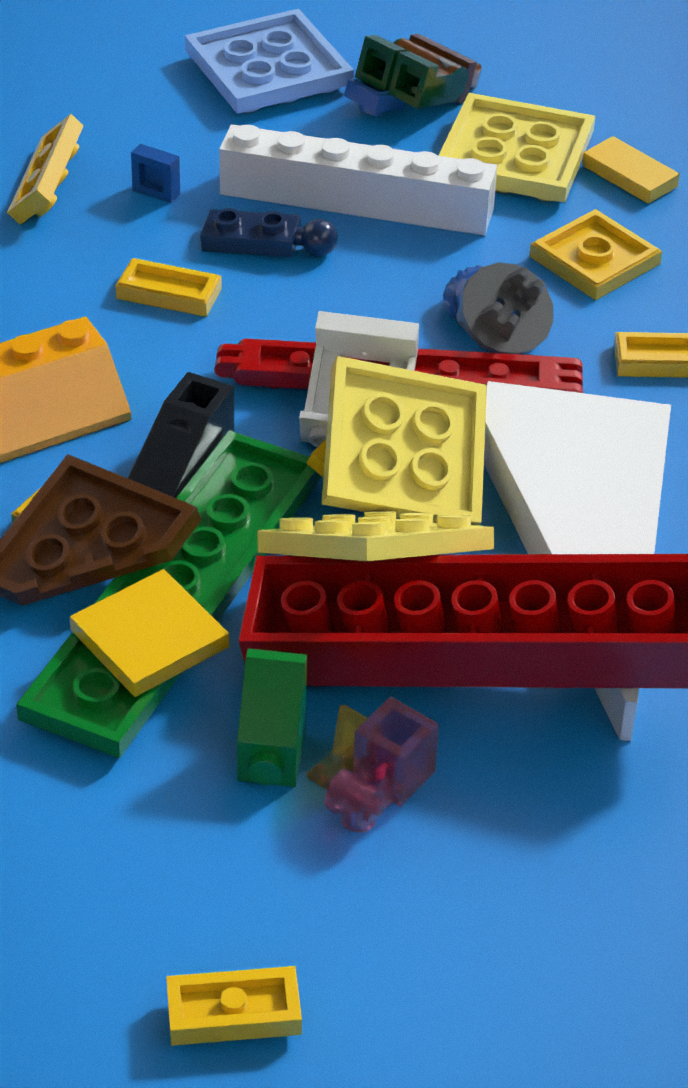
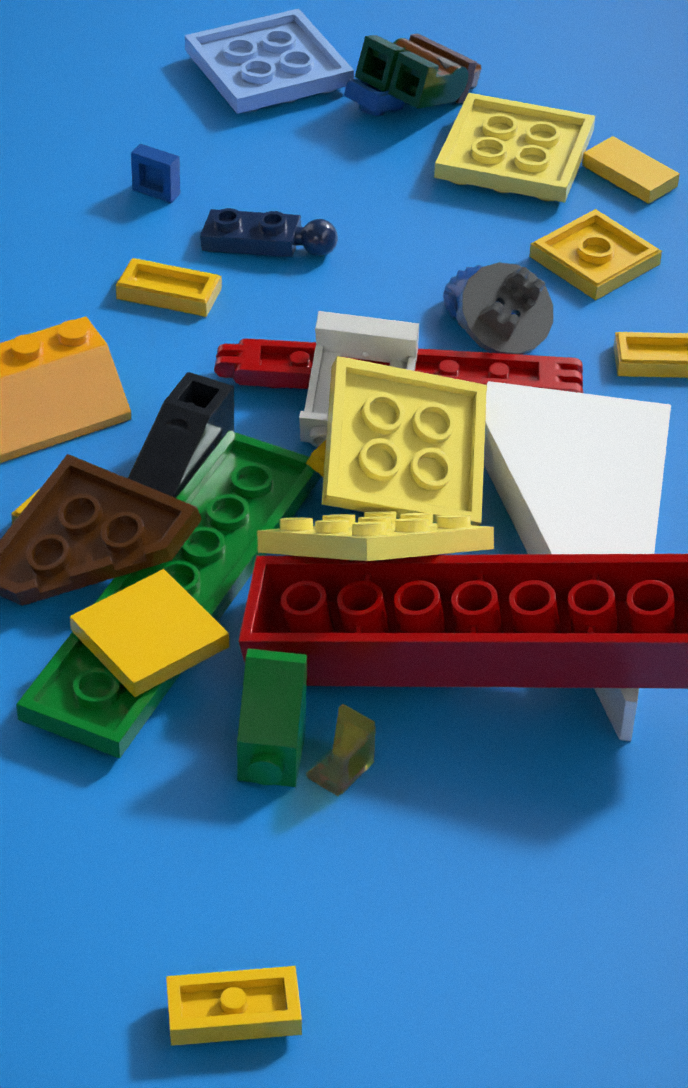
yellow plate [7,114,84,225] -> none
white brick [219,124,497,236] -> none
clear pink brick [324,696,439,832] -> none

